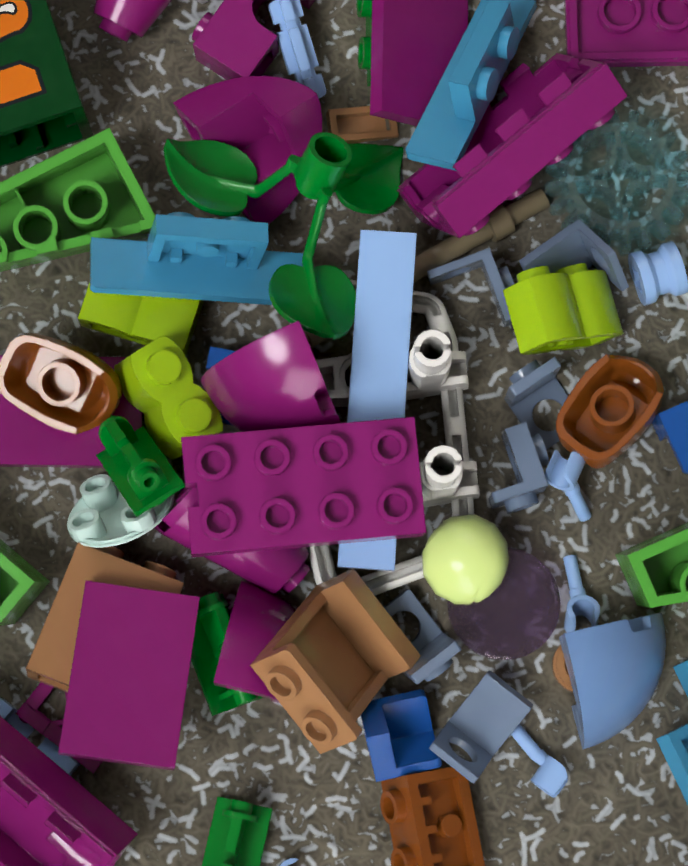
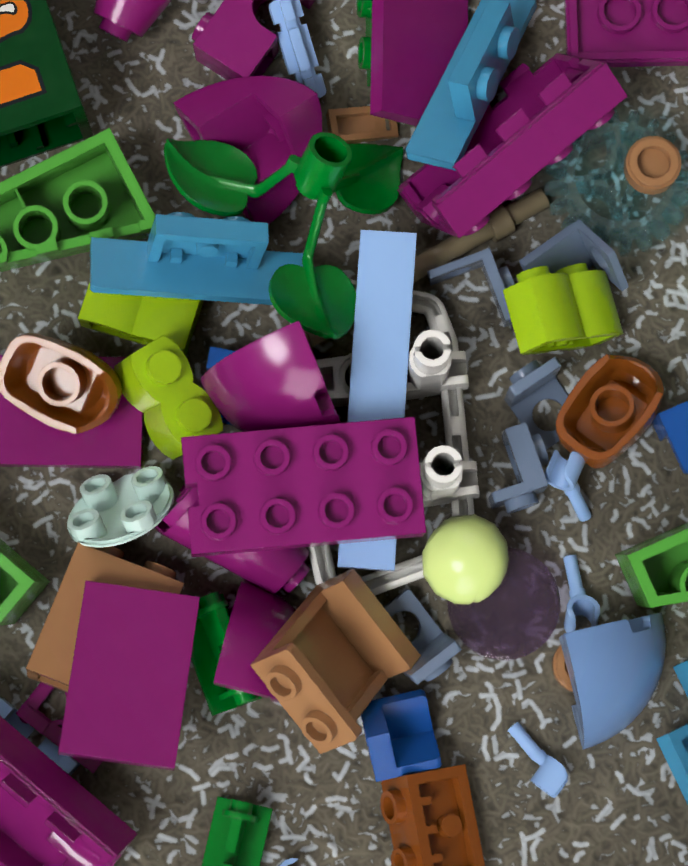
green hinge [96,415,185,517] -> none
sand blue bracket [429,670,533,784] -> none
light blue wheel [628,241,688,306] -> none
none -> medium nougat tile [623,136,681,195]

